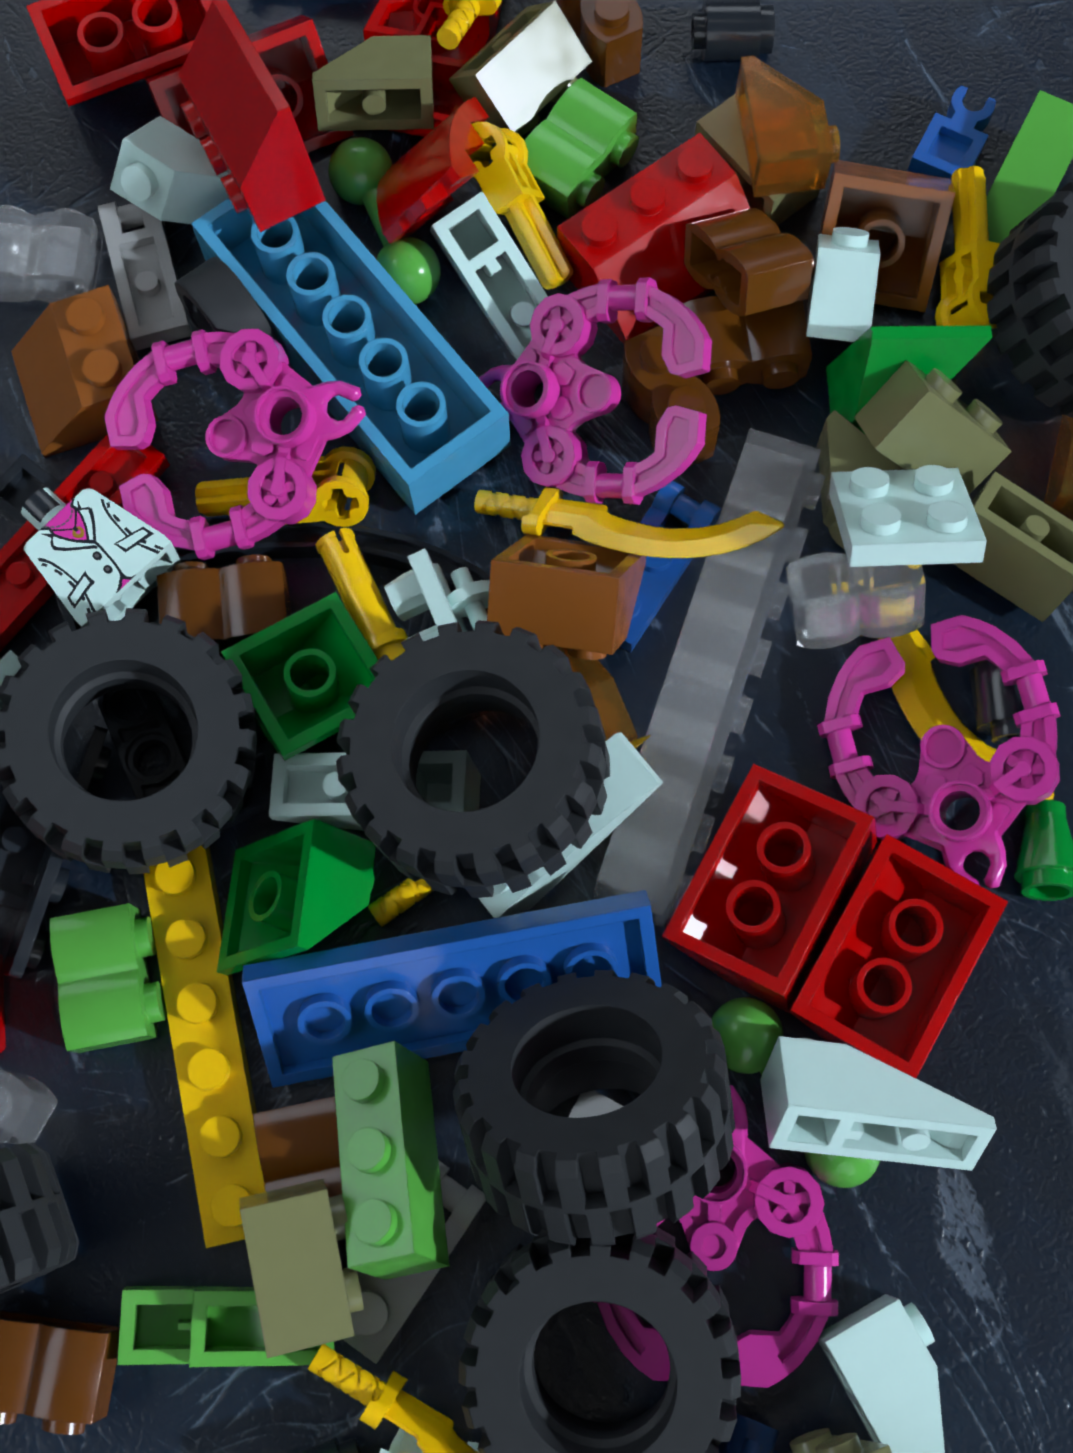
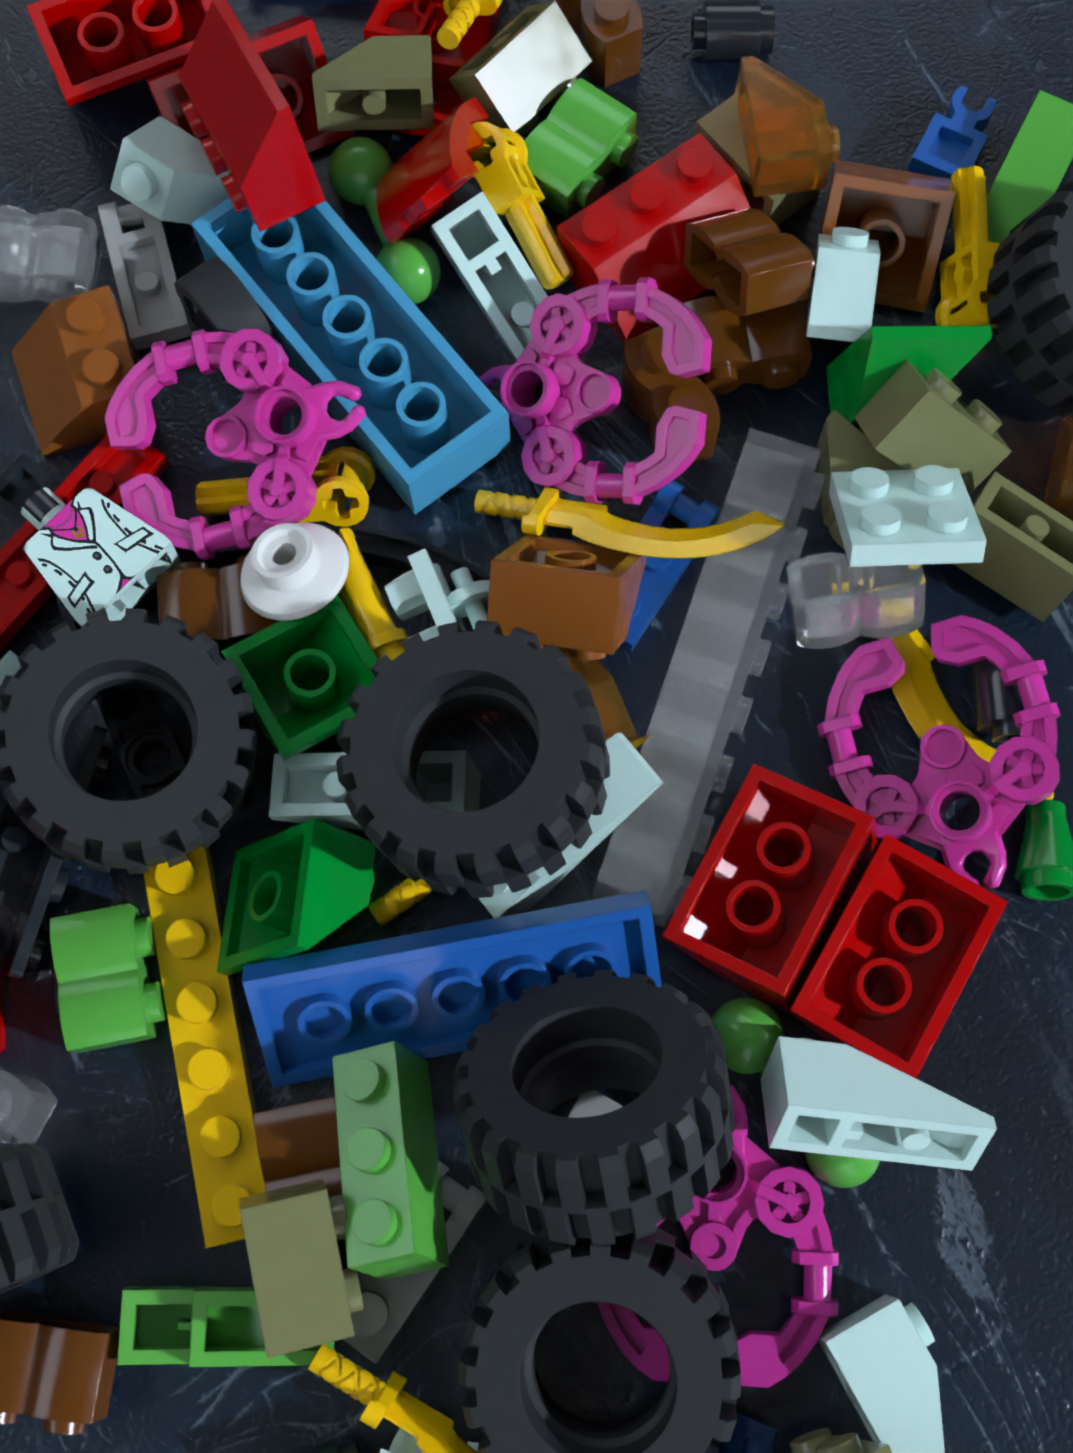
none -> white piece [240,522,349,621]

